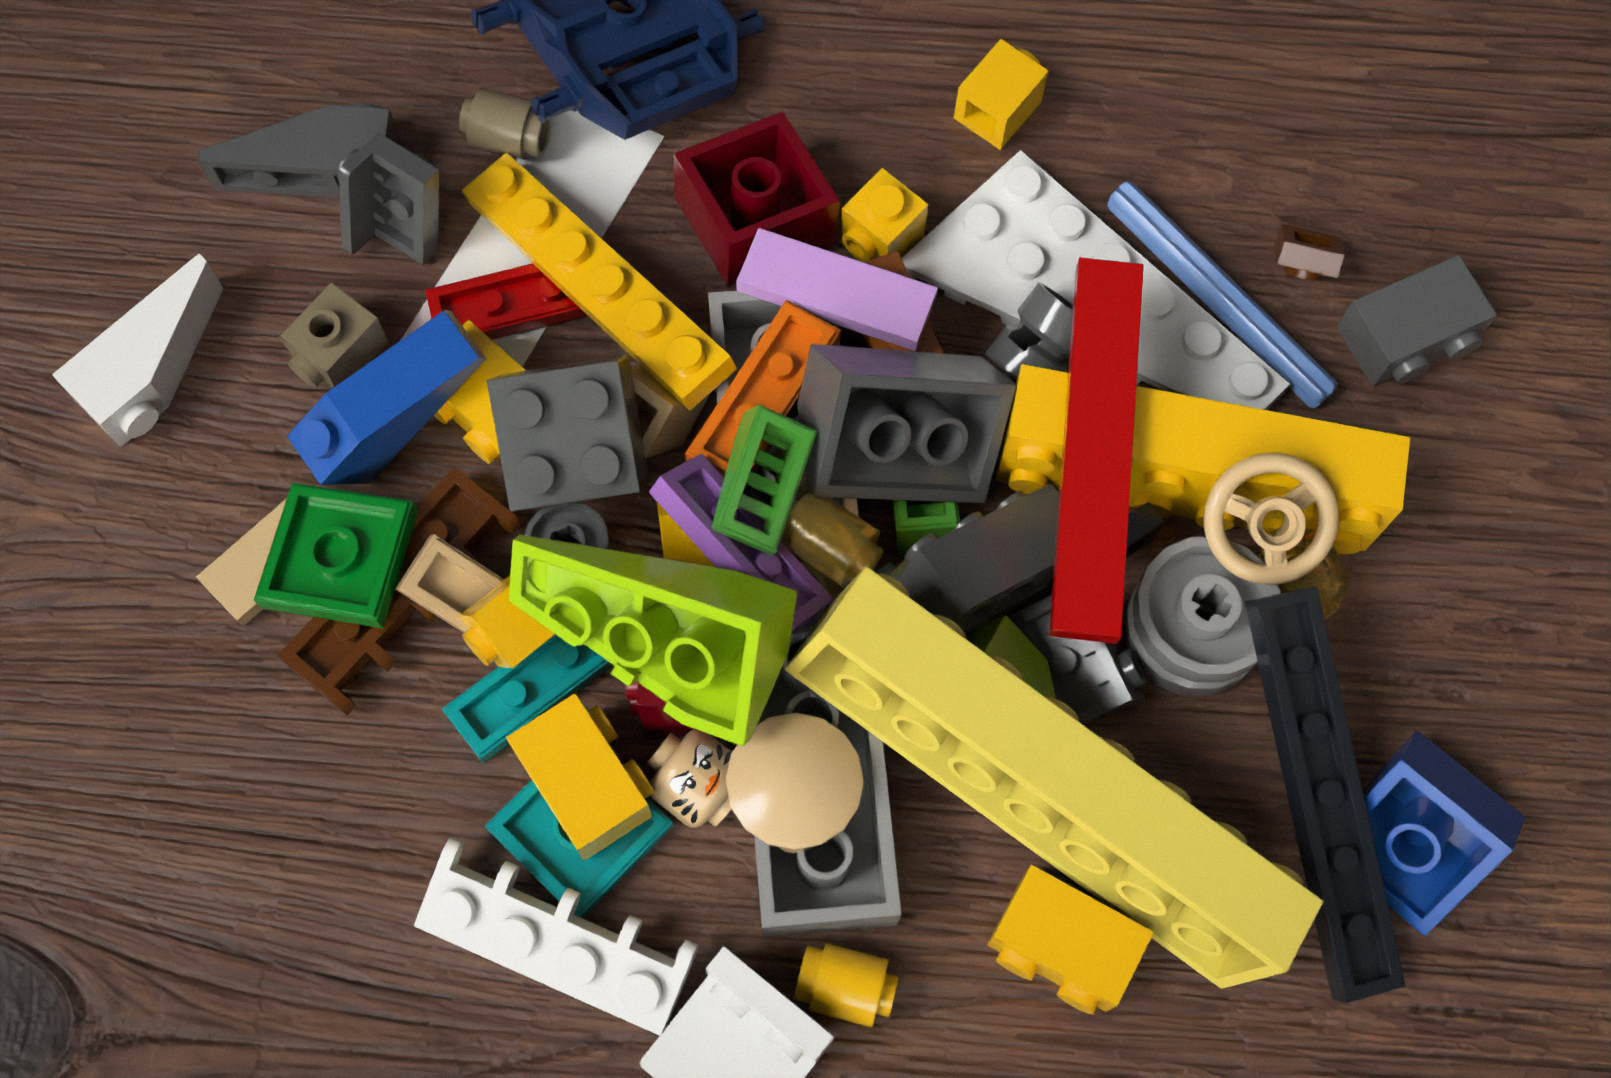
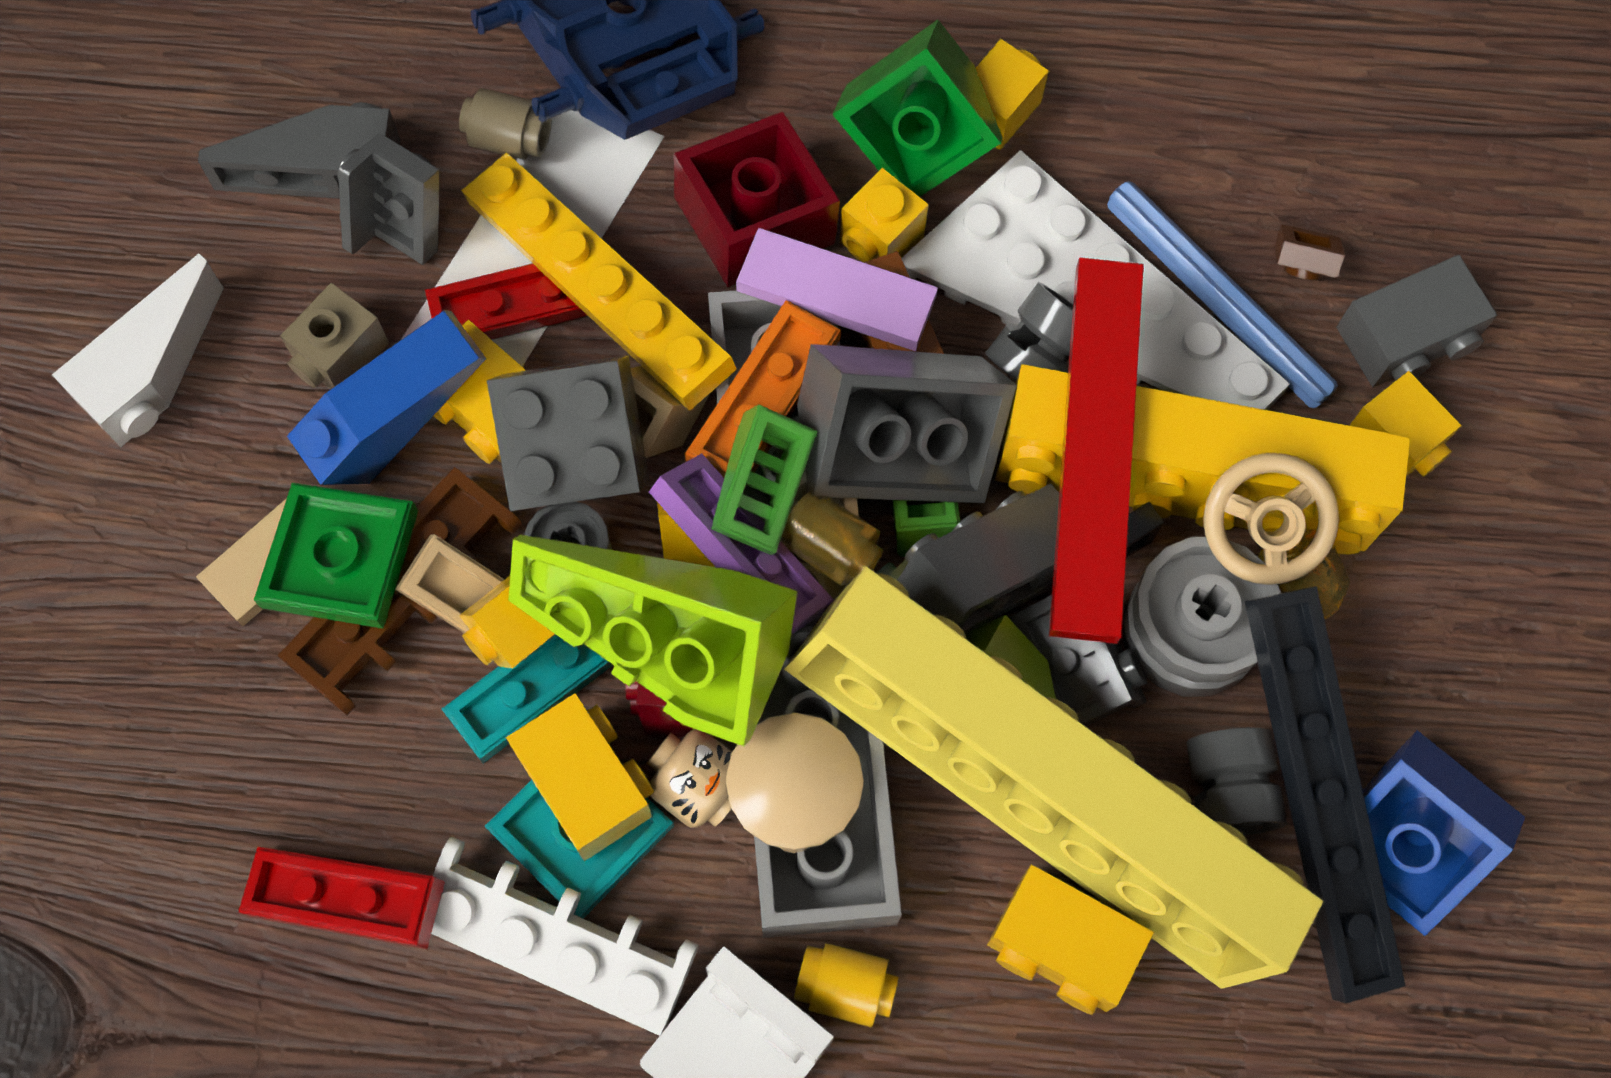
none -> red tile [238,846,445,949]
none -> green slope [832,19,1003,197]
none -> dark grey wheel [1186,728,1288,836]
none -> yellow brick [1349,371,1462,477]

